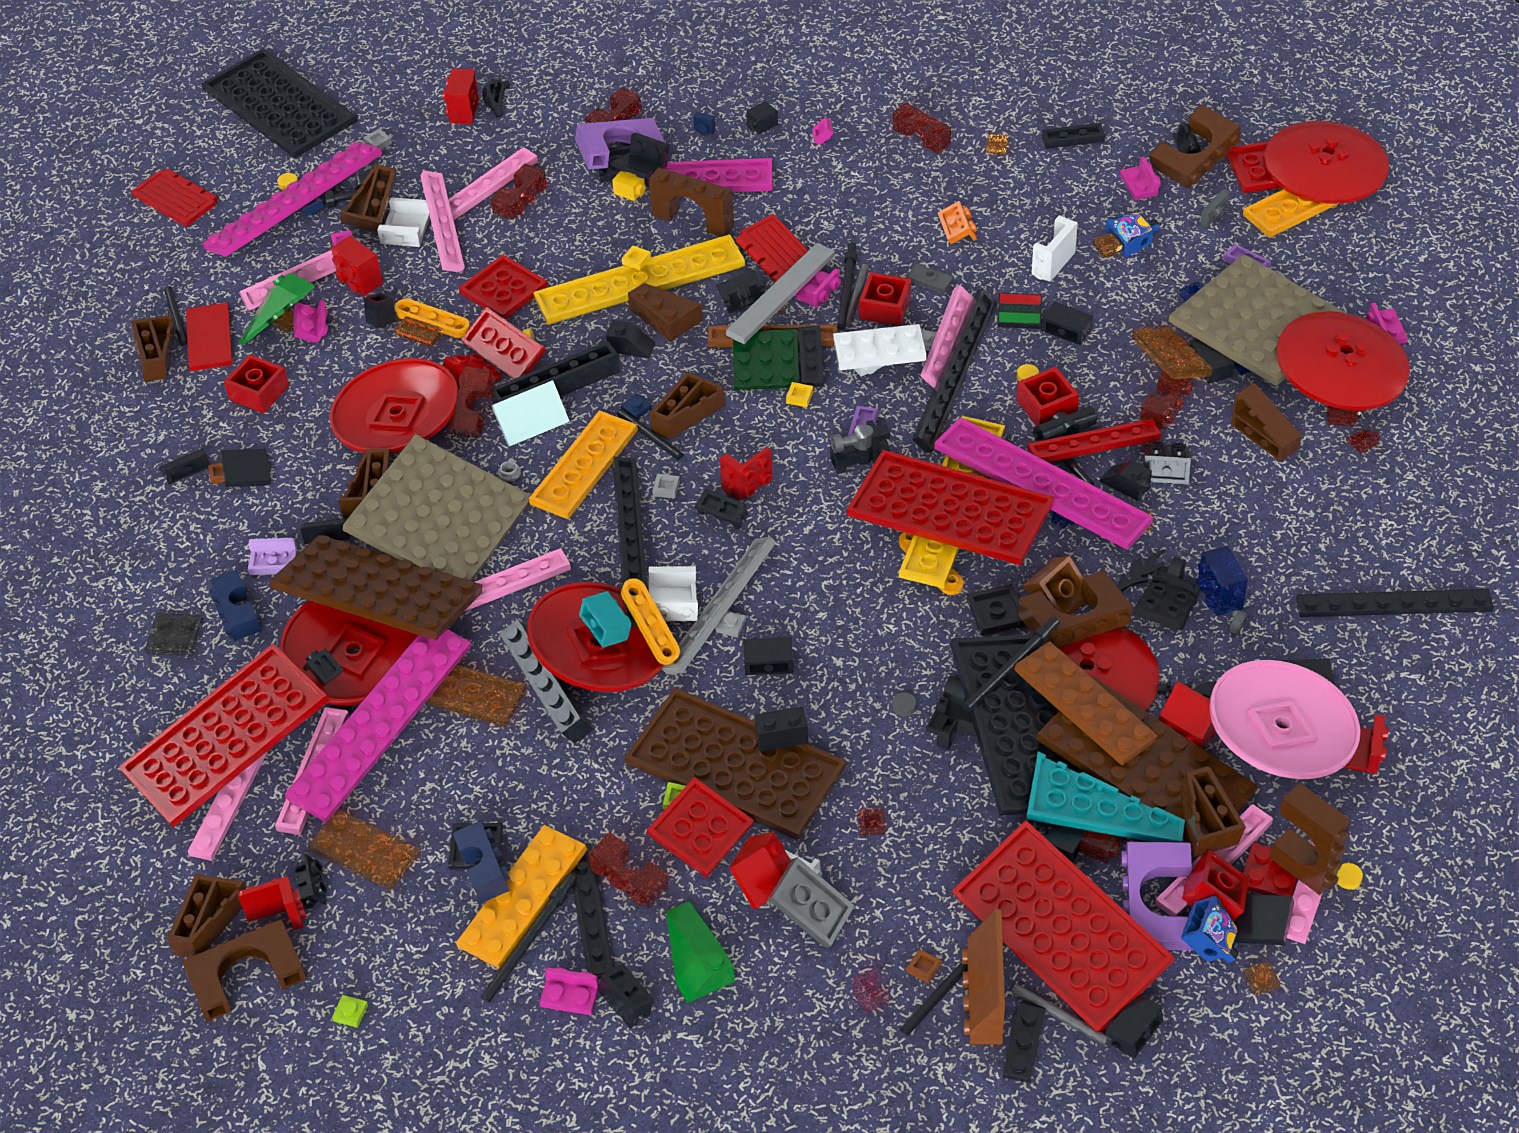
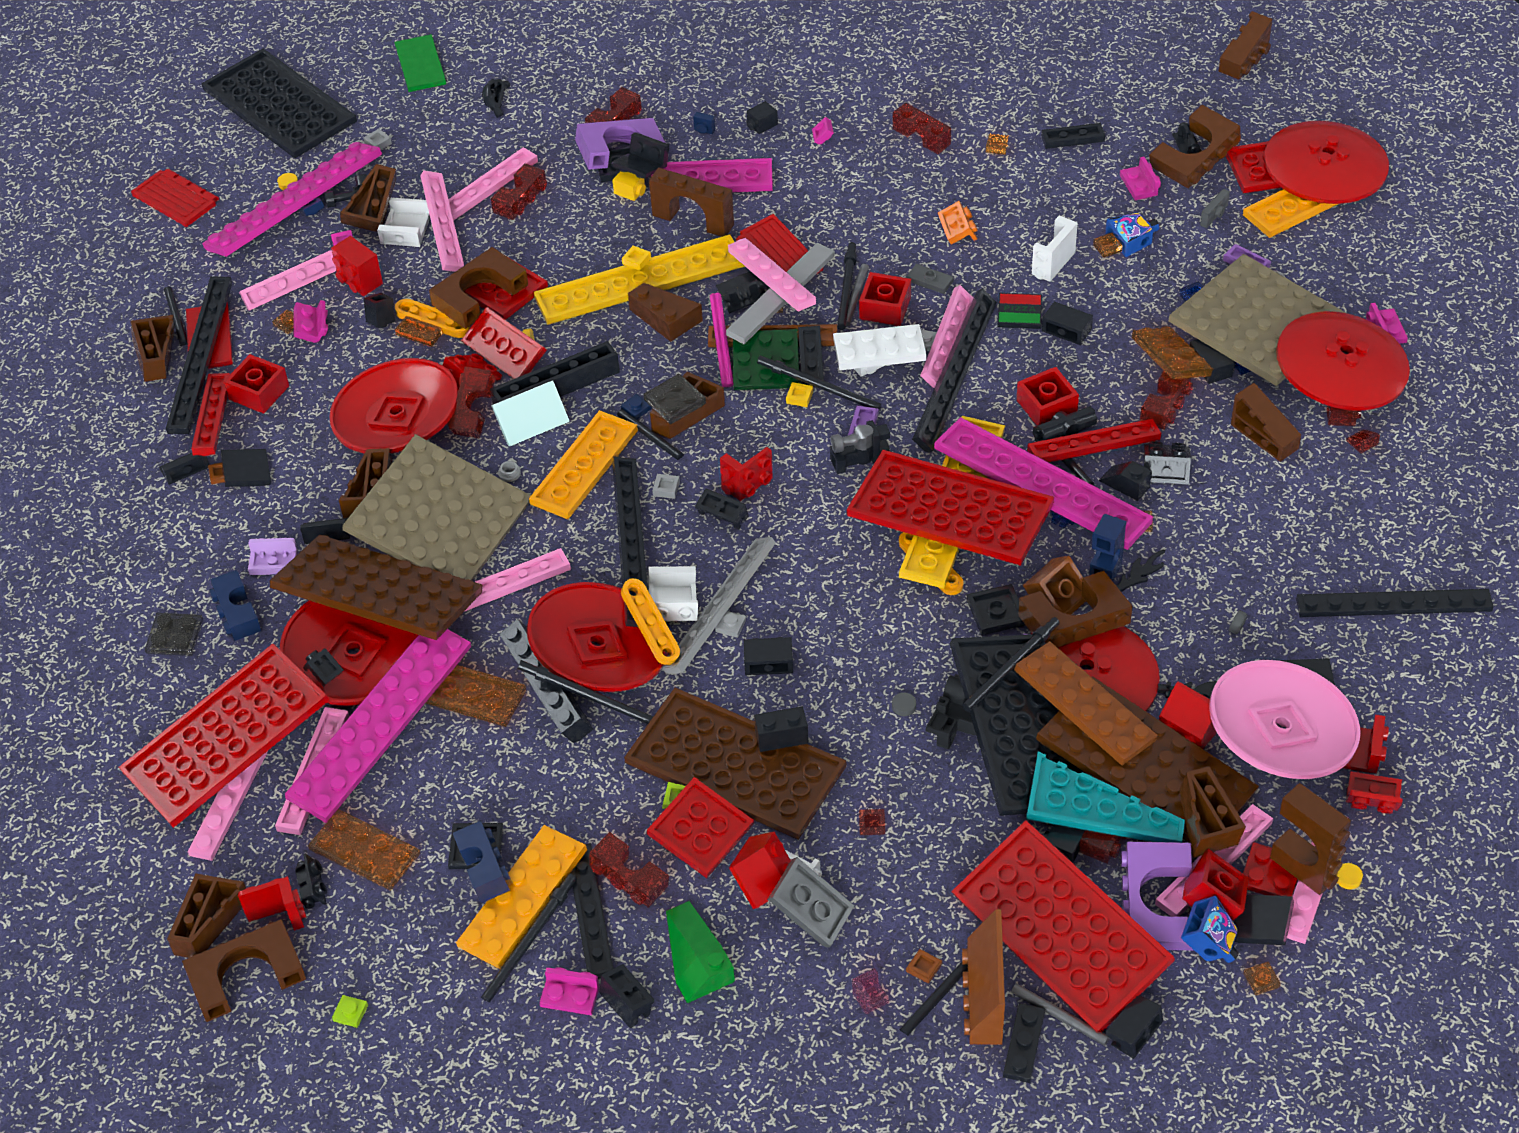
green wedge [239,273,315,345] -> none
red brick [443,69,479,124] -> none
teal brick [579,591,632,648] -> none
black slope [606,320,655,358] -> none
dark pink bracket [796,268,841,308] -> none
yellow tile [1017,364,1039,381] -> none
black plate [1133,557,1201,630] -> none
clear blue brick [1196,545,1248,616] -> none
none -> black plate [166,276,233,434]
none -> red plate [191,373,230,456]
none -> green tile [394,34,446,92]
none -> reddish brown arch [429,247,528,329]
none -> black bar [517,660,654,724]
none -> clear smoke plate [643,374,706,425]
none -> dark pink axle [710,293,733,387]
none -> bright pink plate [728,238,816,312]
none -> black bar [757,355,881,409]
none -> dark blue arch [1089,514,1126,581]
none -> reddish brown wedge [1219,11,1273,79]
none -> red bracket [1346,771,1403,814]

